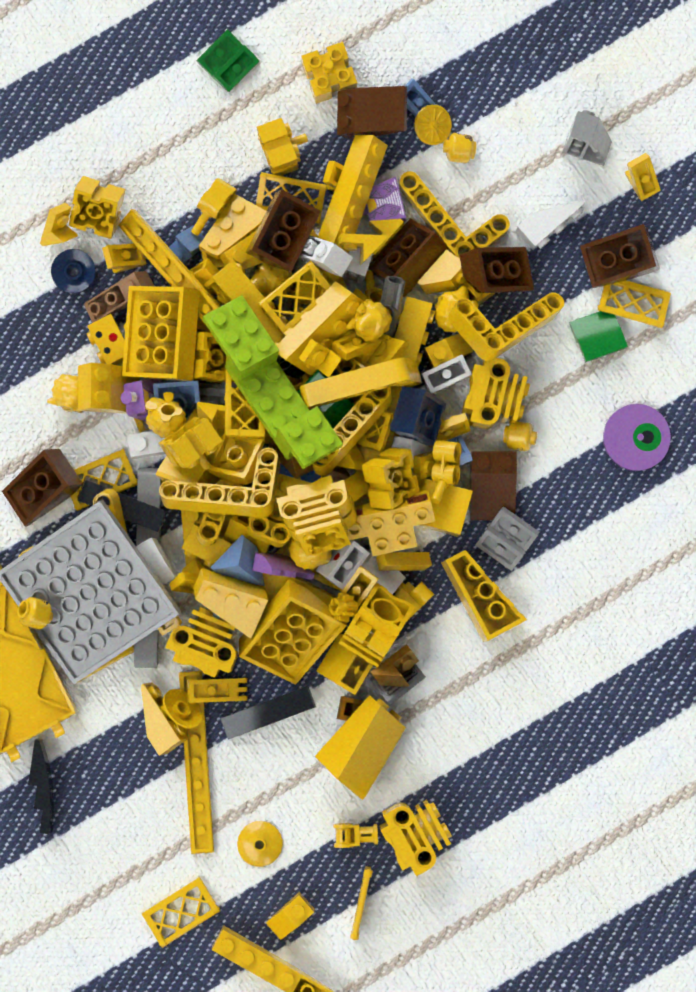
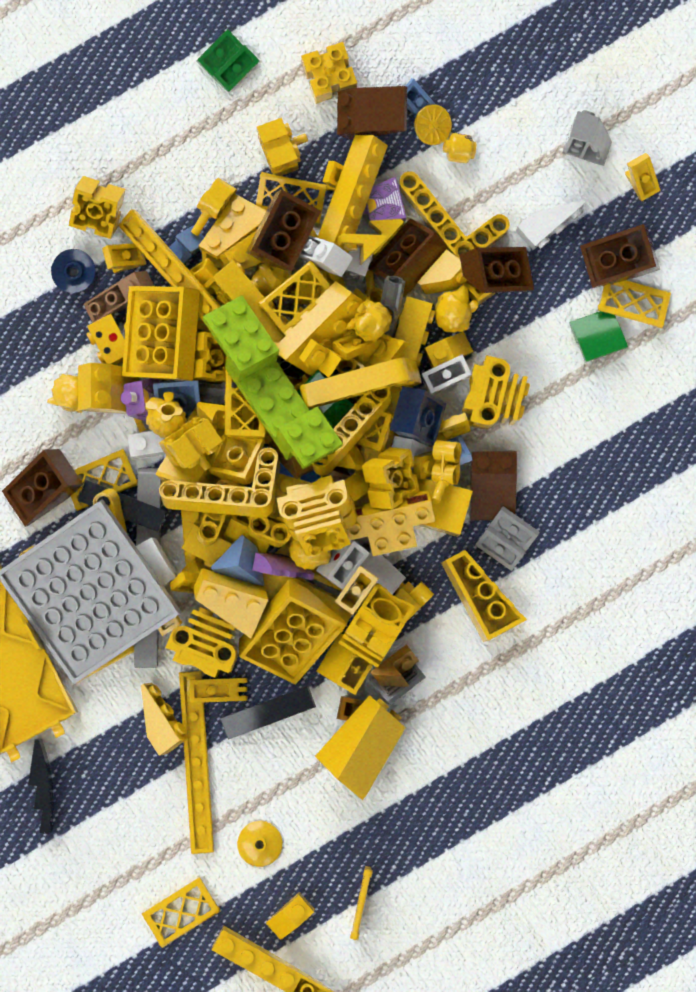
yellow head [17,597,53,629] -> none
yellow slope [40,203,78,246] -> none
yellow dish [163,689,202,729] -> none
yellow gear [329,593,358,622] -> none
yellow connector [333,823,378,848] -> none
yellow piece [376,552,432,571] -> none
yellow piece [379,799,452,876] -> none
yellow beam [448,293,564,361] -> none
yellow head [503,421,537,451] -> none
medium lavender tile [603,404,671,471] -> none

